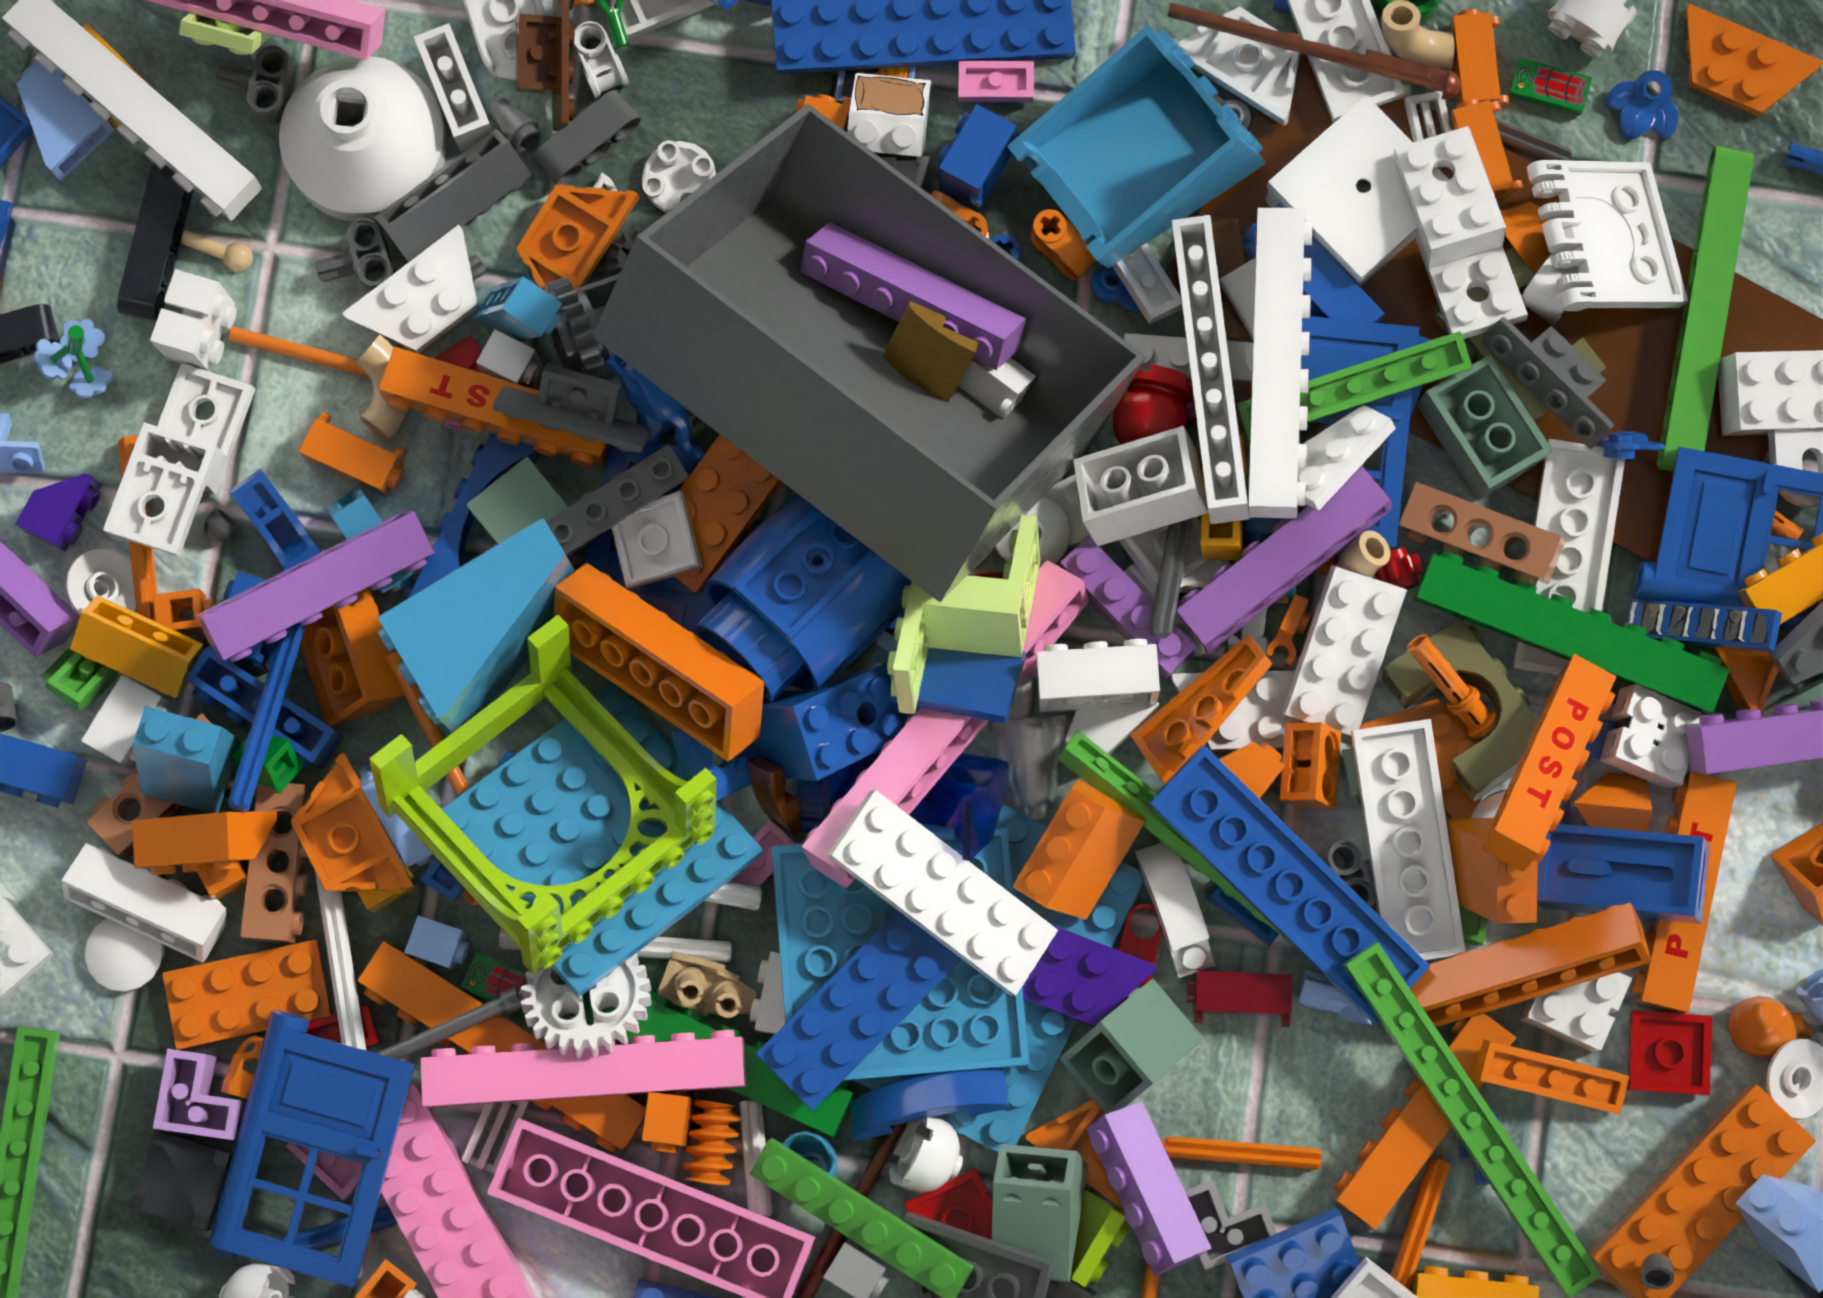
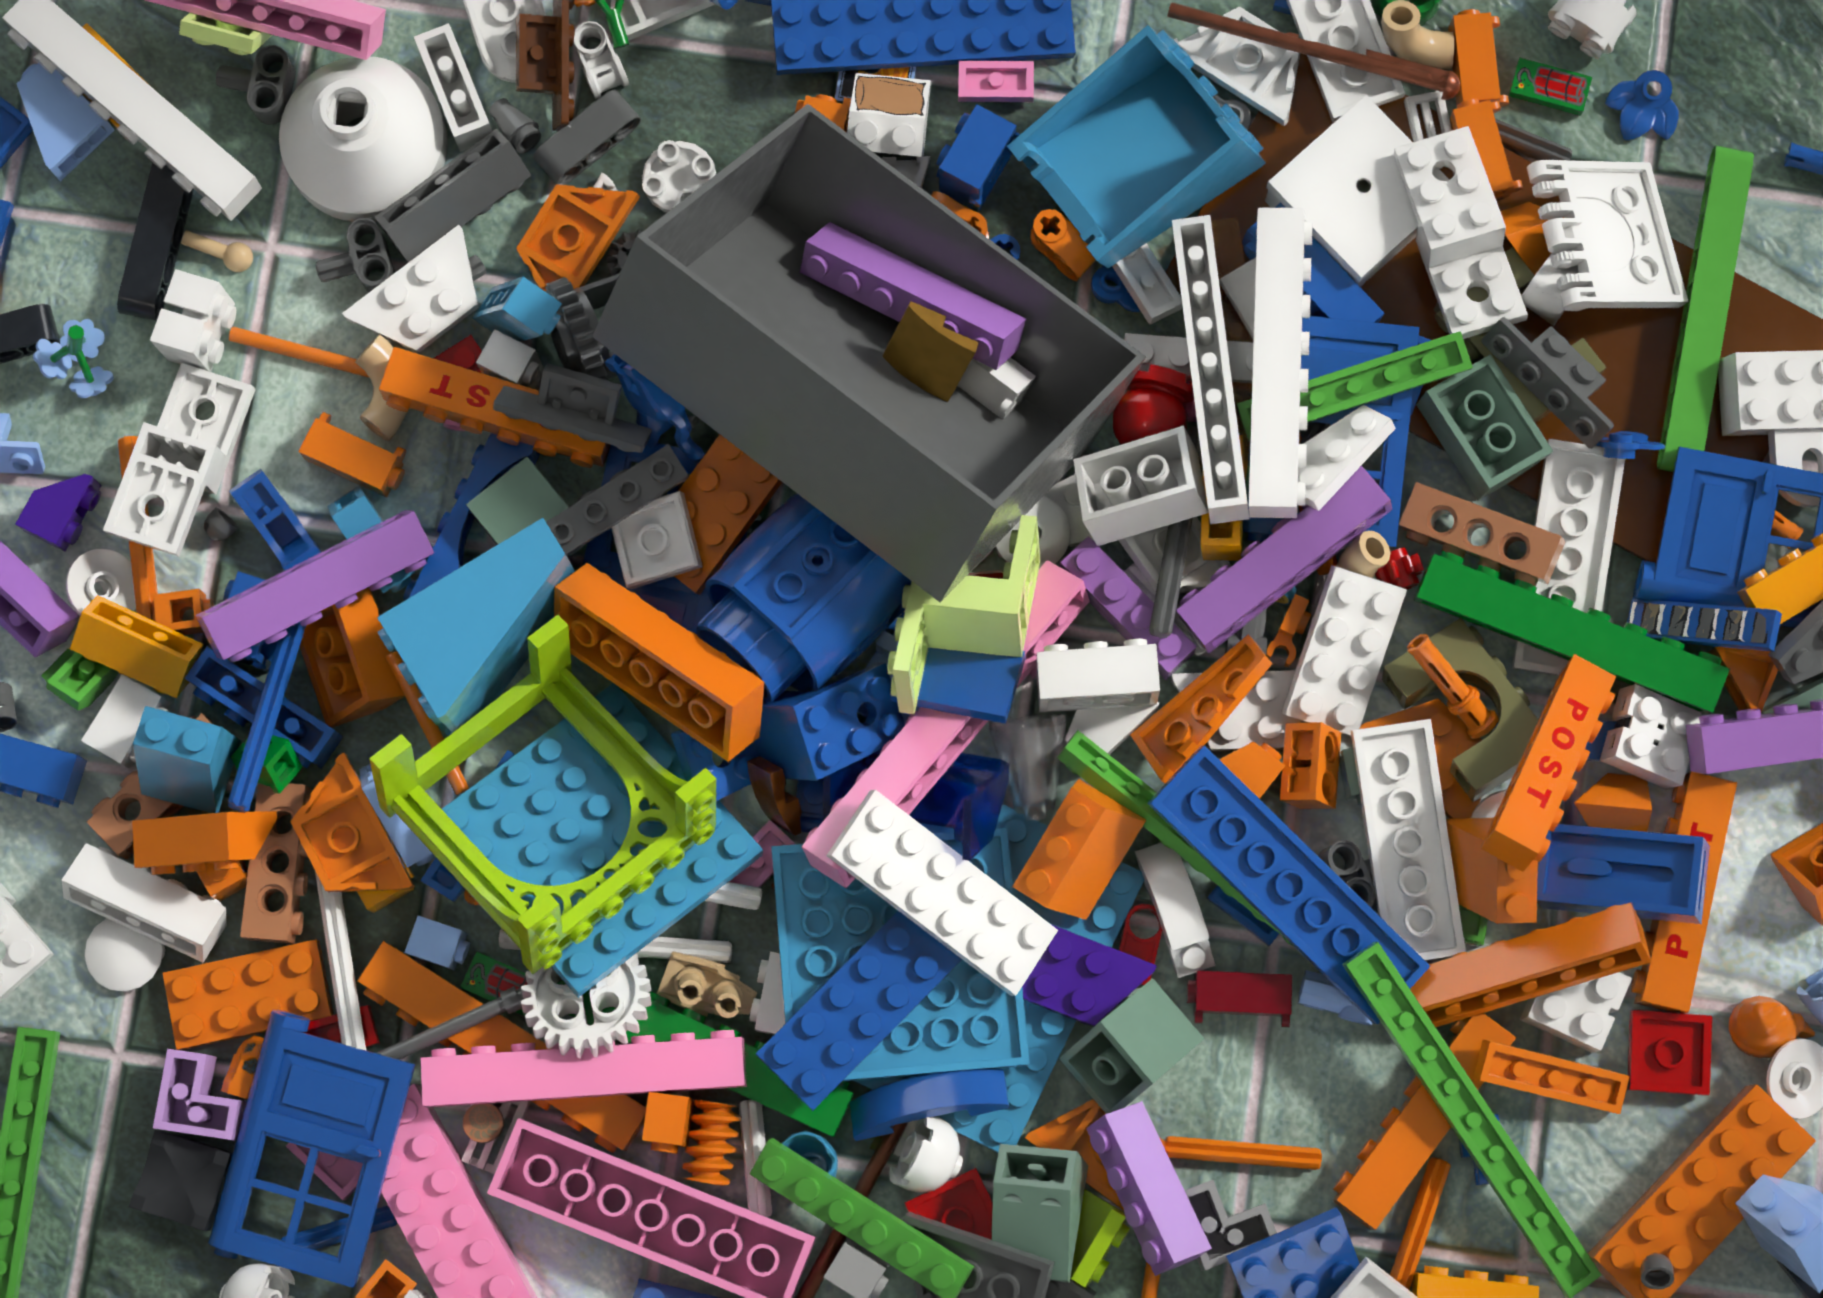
orange wing [1684,3,1823,117] -> none
none -> tile [463,1104,504,1143]

